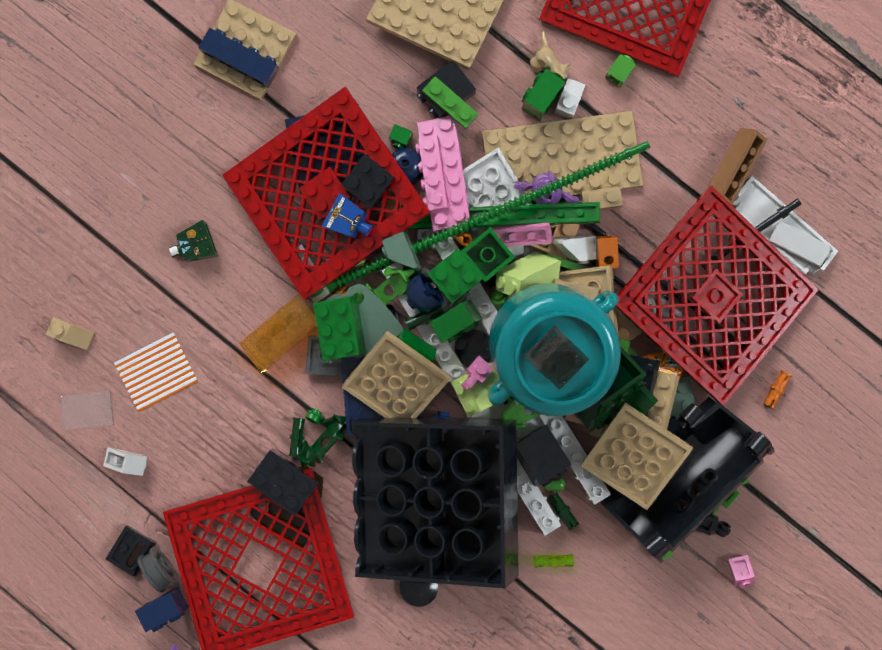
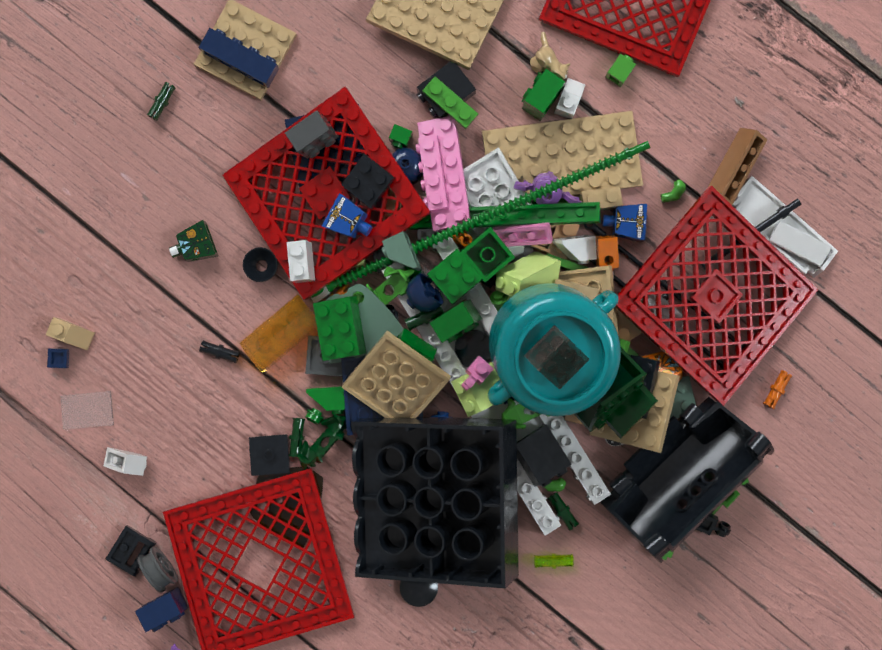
sticker [114,332,198,412] -> none
black brick [247,449,320,516] -> none
tan plate [581,403,693,510] -> none
bright pink bracket [728,555,755,588] -> none
none -> dark blue plate [47,348,69,368]
none -> dark green pin [147,82,176,121]
none -> black pin [199,340,240,363]
none -> black piece [243,247,278,282]
none -> black plate [249,434,291,476]
none -> dark grey brick [285,110,339,159]
none -> white brick [287,240,315,283]
none -> green slope [306,387,345,414]
none -> blue torso [602,204,647,242]
none -> bright green arm [661,180,686,203]

